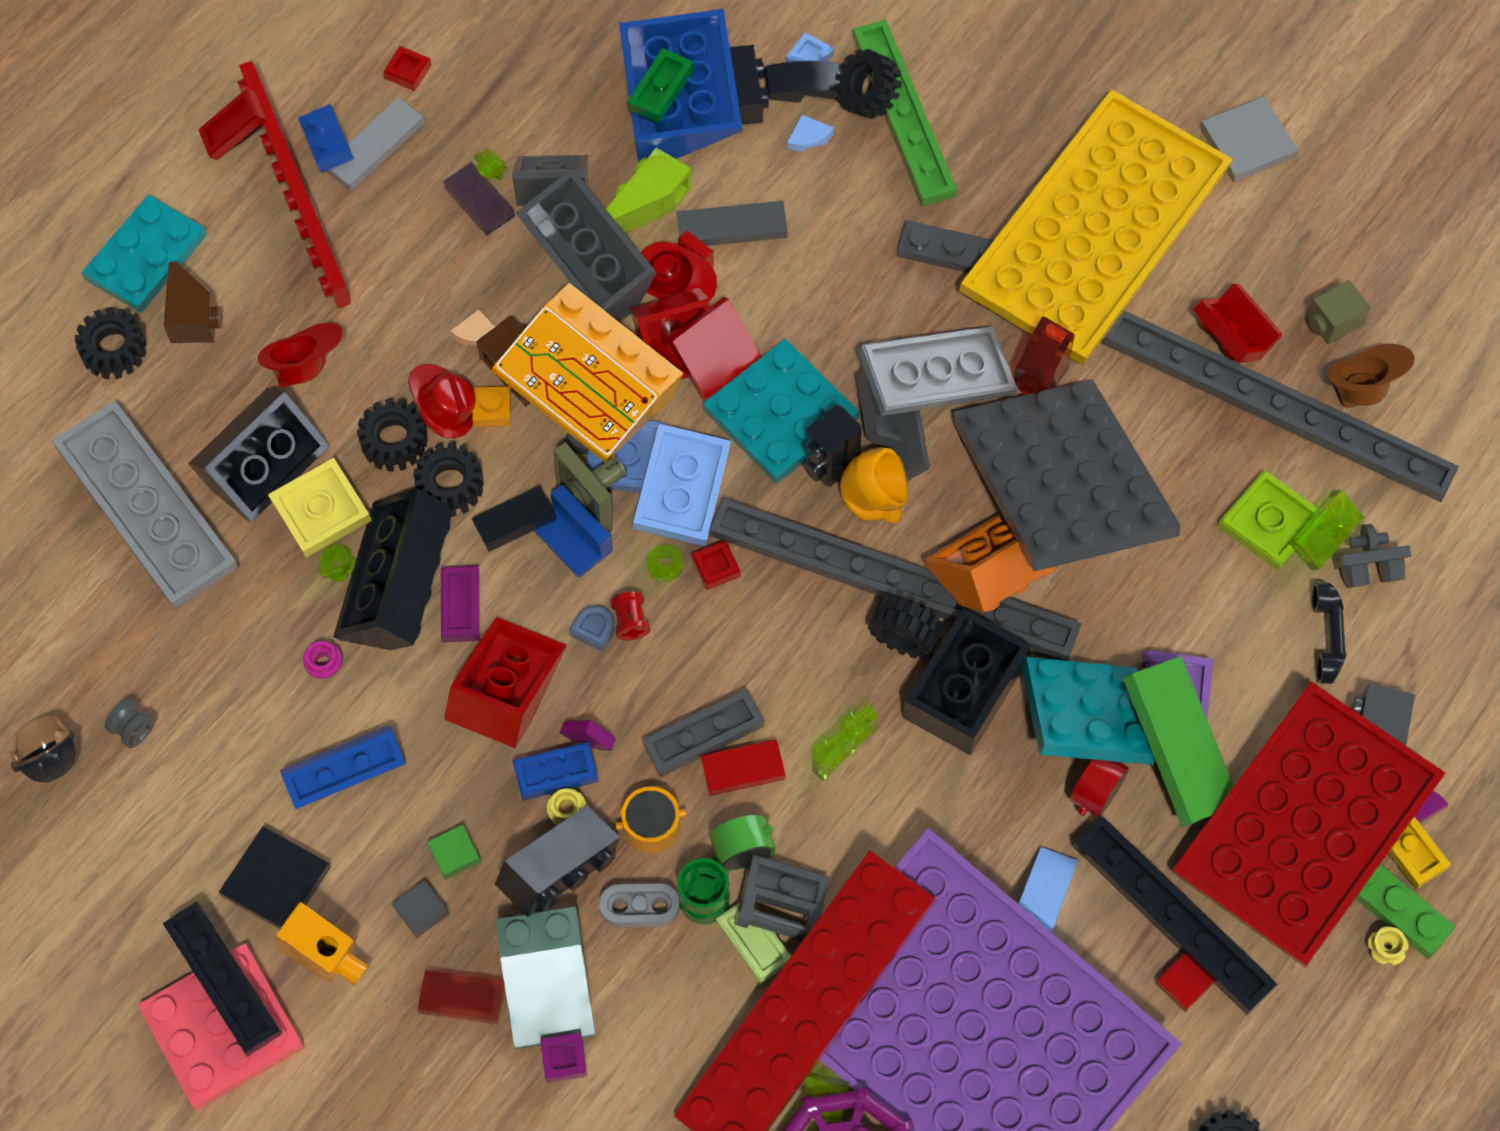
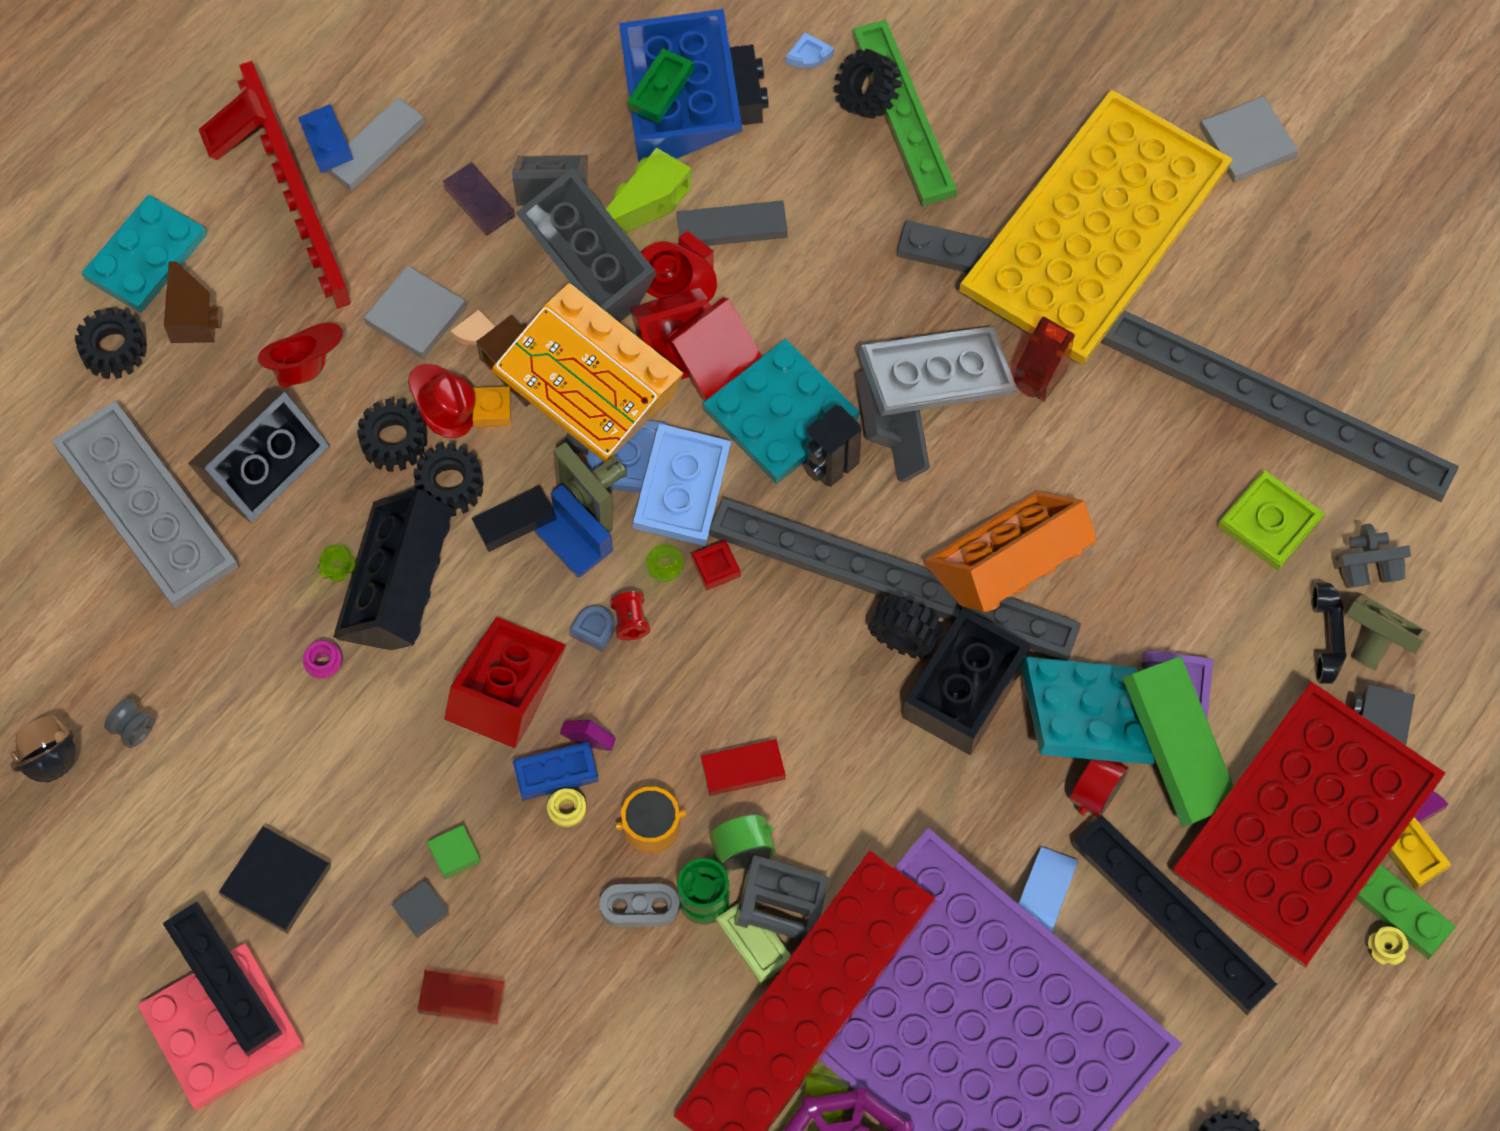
light yellow plate [268,458,372,558] -> none
light orange torso [276,902,369,986] -> none
blue plate [280,725,406,809] -> none
red tile [383,46,431,91] -> none
magenta tile [441,566,481,643] -> none
clear neon green plate [474,148,507,181] -> none
brick [494,805,620,917] -> none
slope [495,906,596,1050] -> none
magenta plate [540,1033,587,1083] -> none
dark grey plate [642,689,765,778] -> none
black slope [764,61,840,103] -> none
light blue tile [787,115,834,152] -> none
clear neon green plate [812,705,878,781] -> none
light orange piece [840,447,908,524] -> none
dark grey plate [953,379,1180,571] -> none
red tile [1156,953,1215,1012] -> none
red bracket [1193,283,1282,363] -> none
clear neon green plate [1288,490,1364,570] -> none
olive brick [1307,280,1371,344] -> none
dark orange piece [1327,344,1415,408] -> none
none -> light grey tile [364,266,467,359]
none -> olive tile [1346,594,1430,670]

